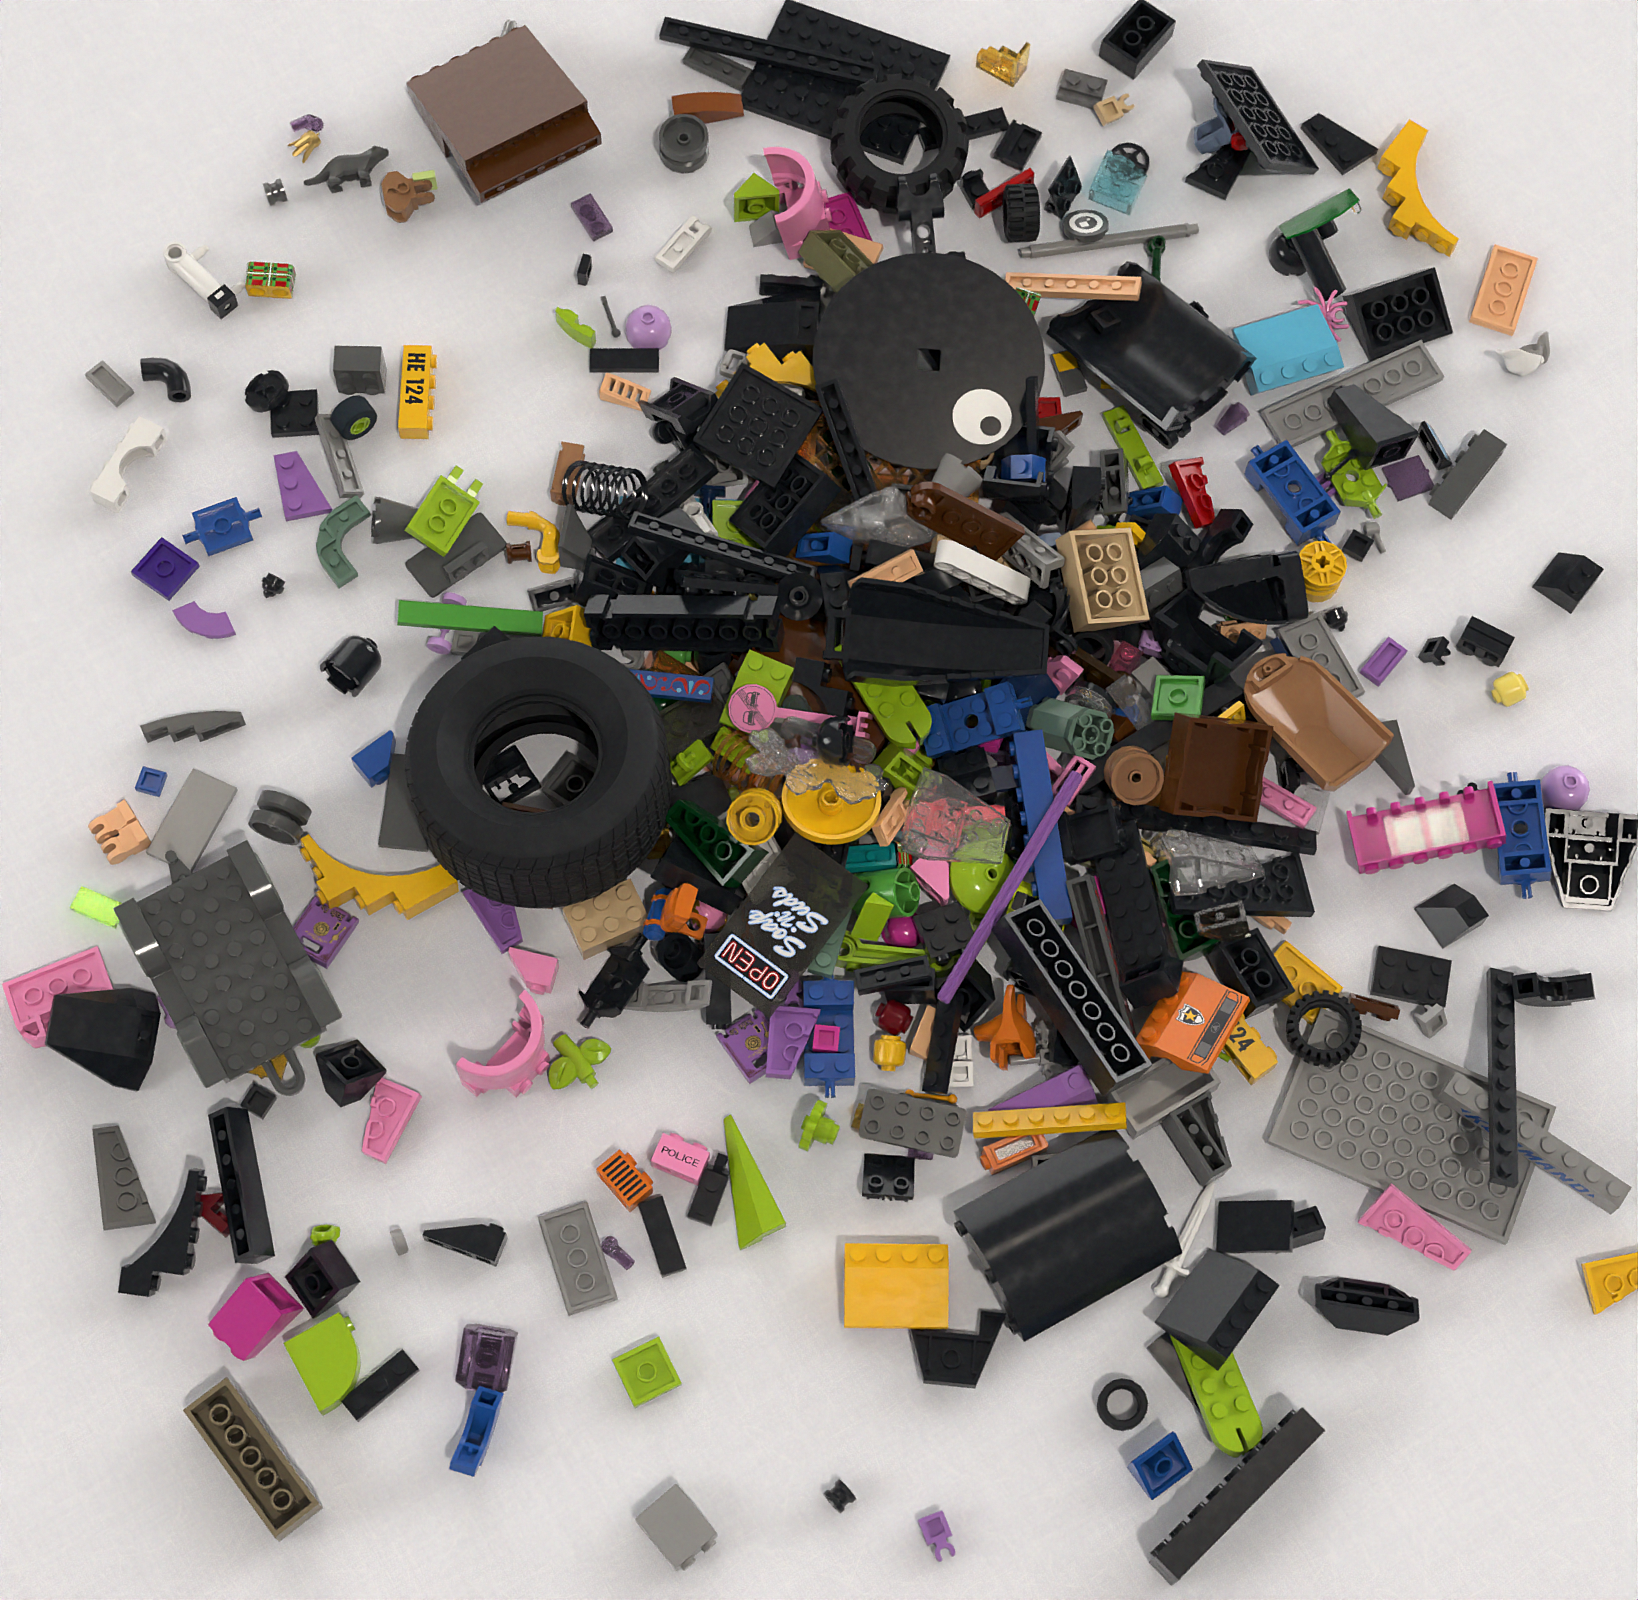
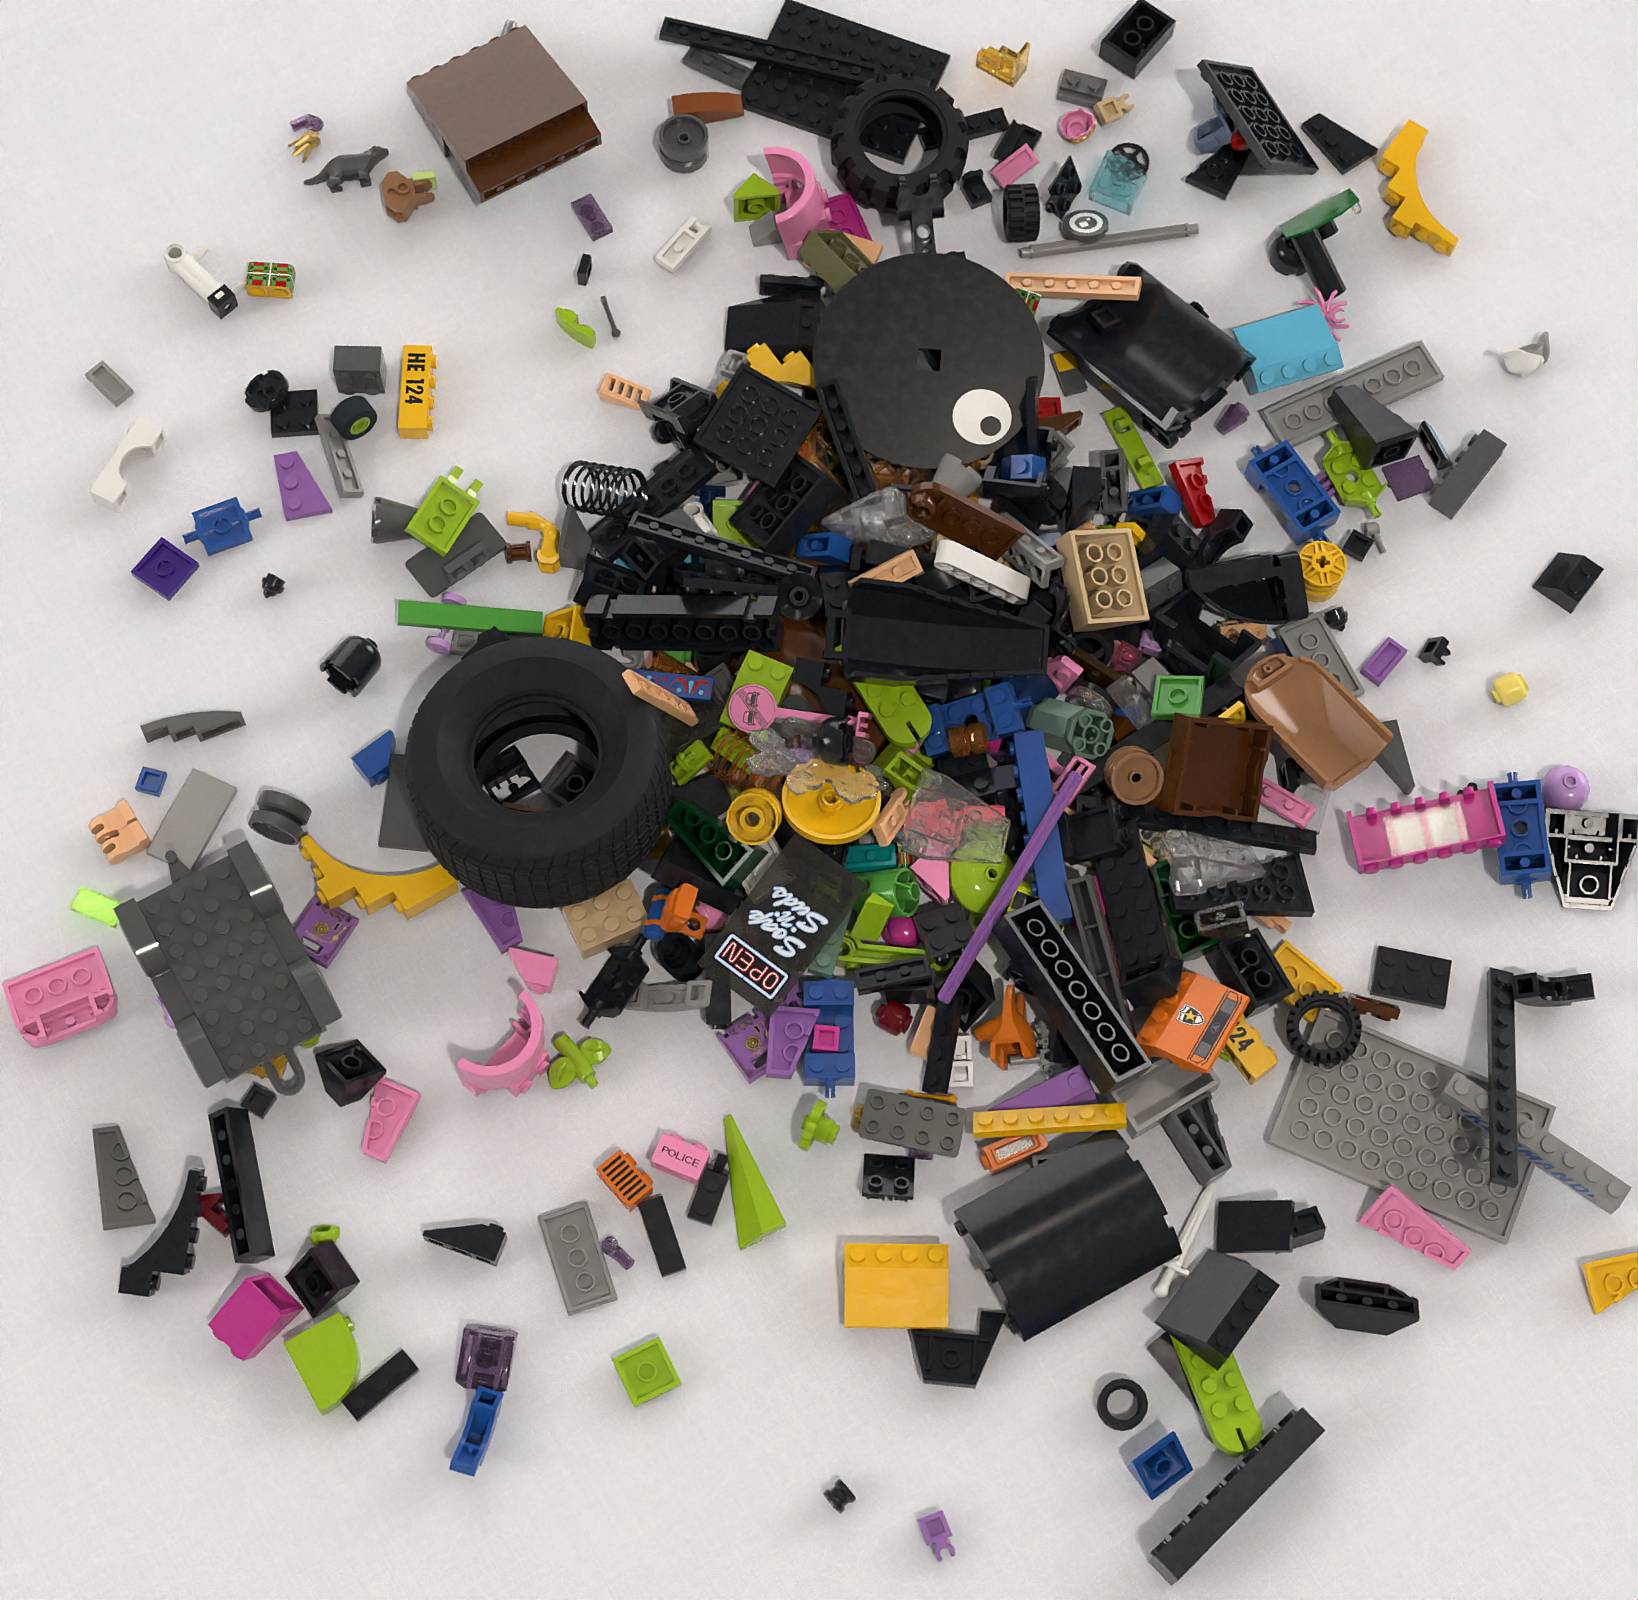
black wedge [45,988,161,1092] -> none
black cylinder [140,357,191,402] -> none
medium lavender tile [172,601,236,639] -> none
dark tan brick [183,1377,323,1542] -> none
dark grey wheel [263,179,288,206] -> none
sand green plate [316,495,371,588] -> none
light grey tile [390,1228,408,1256] -> none
black slope [527,577,576,612] -> none
medium nougat window [550,441,585,506] -> none
black tile [590,348,659,373] -> none
lavender cylinder [625,305,672,350] -> none
light grey brick [635,1484,717,1571] -> none
yellow head [873,1035,906,1071] -> none
red tile [974,168,1035,218] -> none
dark green brick [1146,235,1166,282] -> none
black hinge [1323,449,1357,481] -> none
black slope [1342,267,1453,361] -> none
black slope [1414,883,1489,949] -> none
light grey tile [1414,1003,1448,1039] -> none
black brick [1456,616,1515,667] -> none
light nougat tile [1469,244,1538,336] -> none
none -> light nougat tile [621,669,699,727]
none -> clear orange wheel [948,721,990,759]
none -> bright pink tile [991,143,1040,189]
none -> bright pink hair [1060,108,1096,143]

